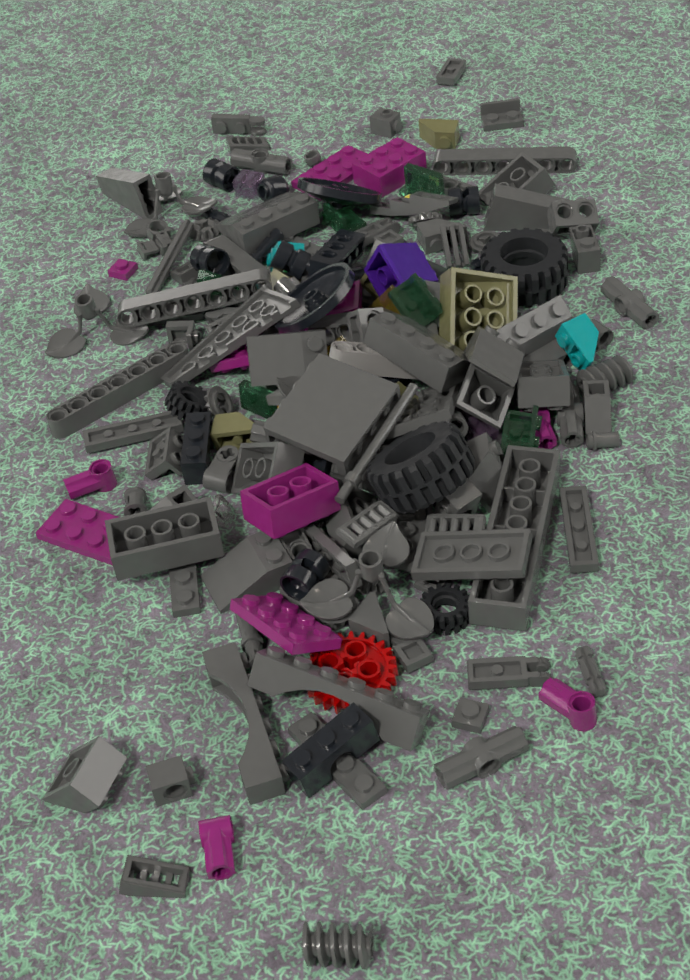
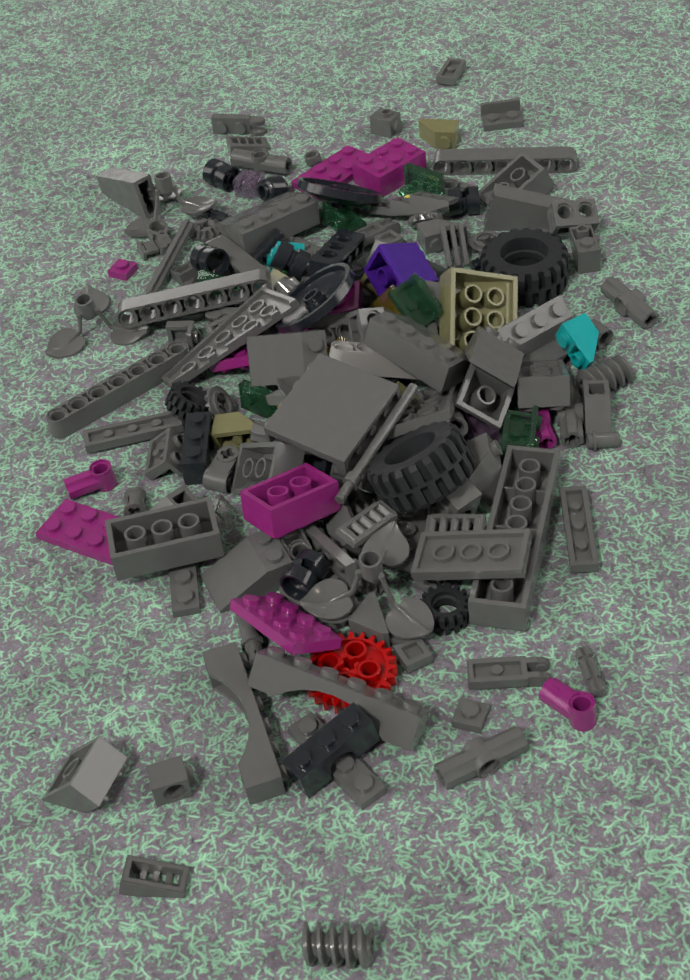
magenta piece [198,815,236,881] -> none

